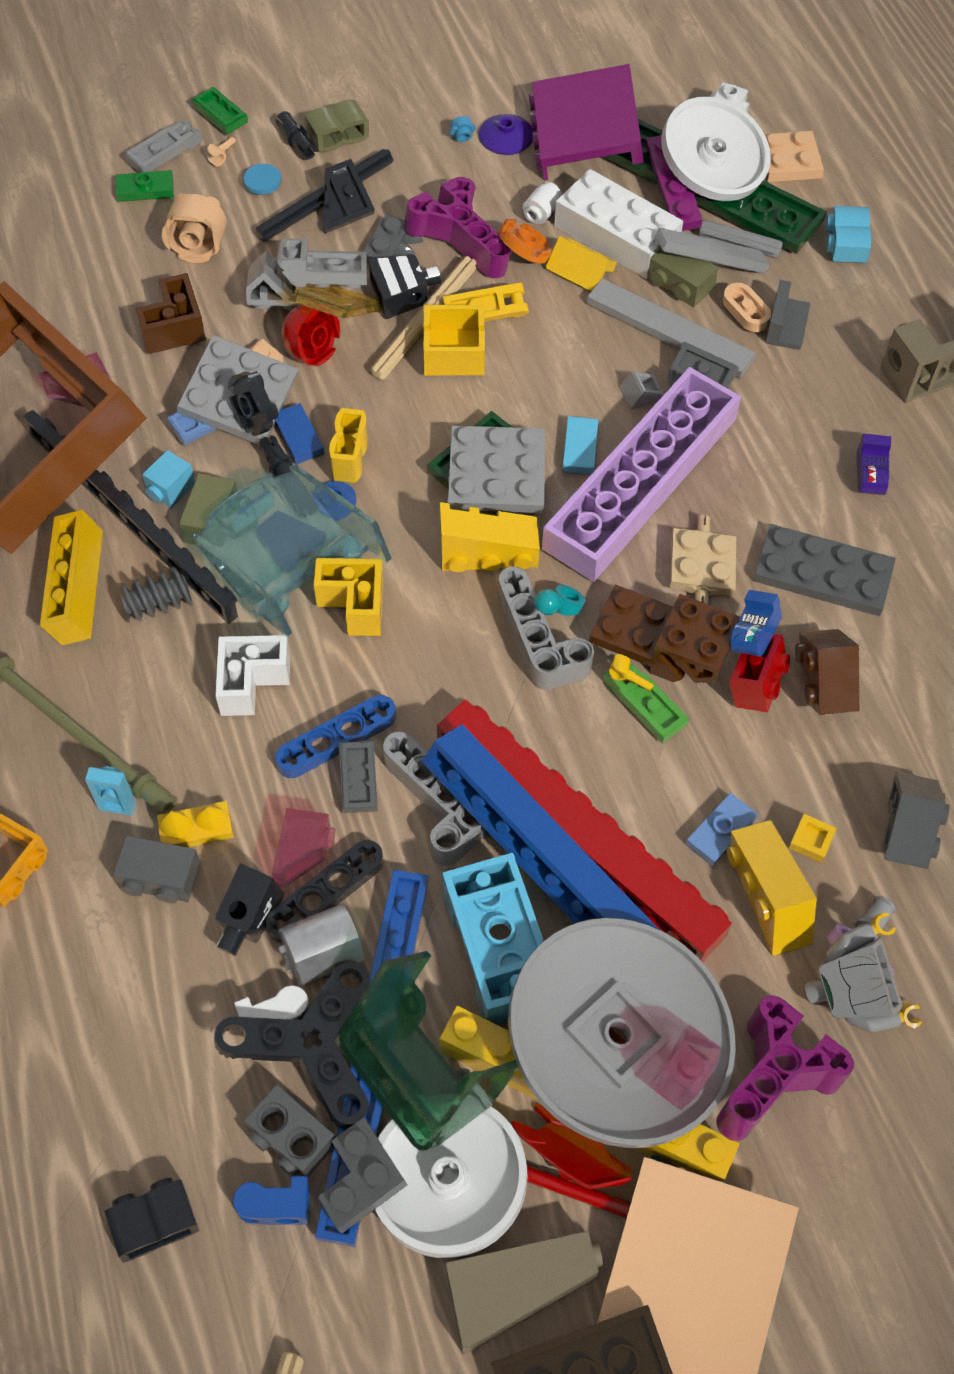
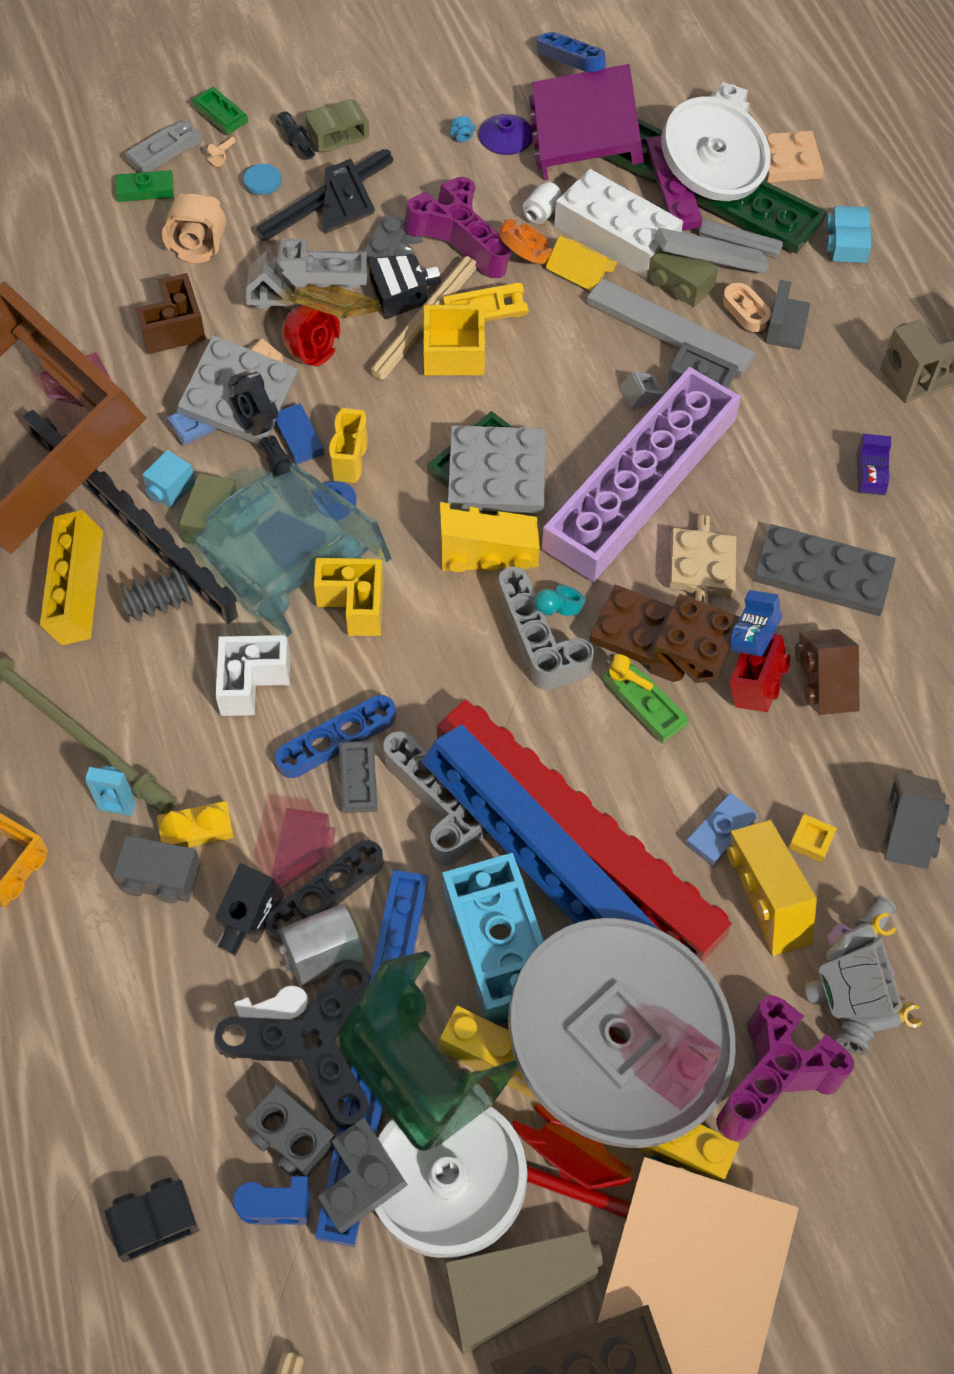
medium azure tile [562,416,598,475] -> none
none -> blue beam [536,32,607,72]
none -> light grey bush [836,1021,875,1055]

